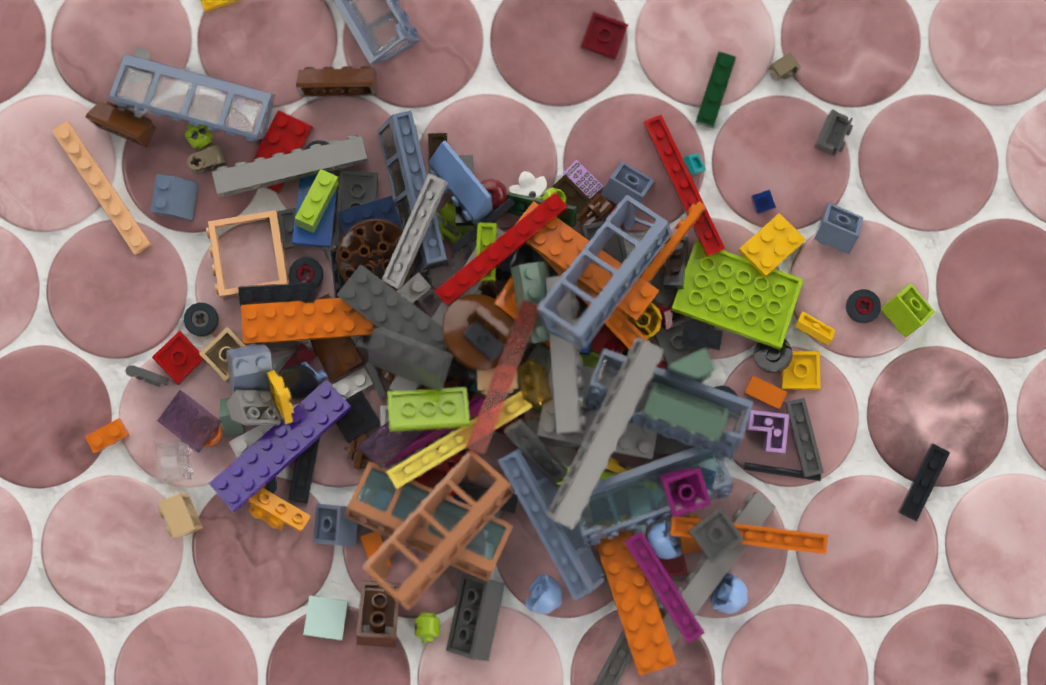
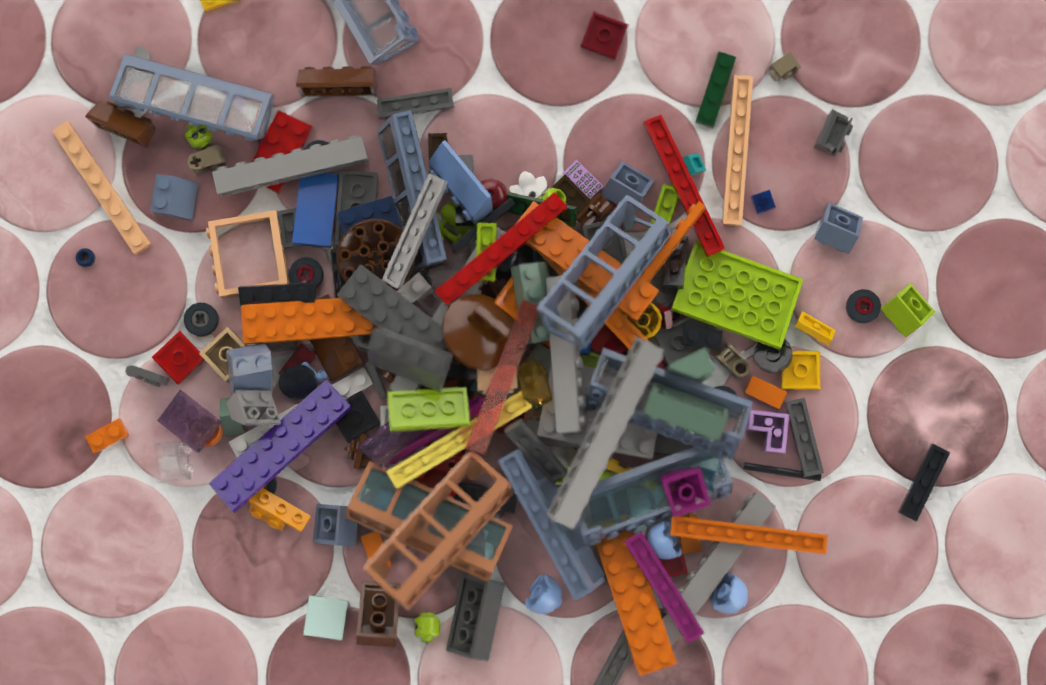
tan brick [158,493,203,539] -> none
yellow plate [267,370,294,424] -> none
black tile [288,437,321,504] -> none
lime brick [295,169,339,233] -> none
black plate [462,320,505,362] -> none
dark grey plate [688,507,744,563] -> none
yellow plate [738,213,806,278] -> none
none -> dark blue plate [76,248,95,267]
none -> dark grey plate [376,88,454,119]
none -> lime tile [648,184,678,230]
none -> dark tan piece [714,343,750,379]
none -> light nougat plate [722,75,753,226]

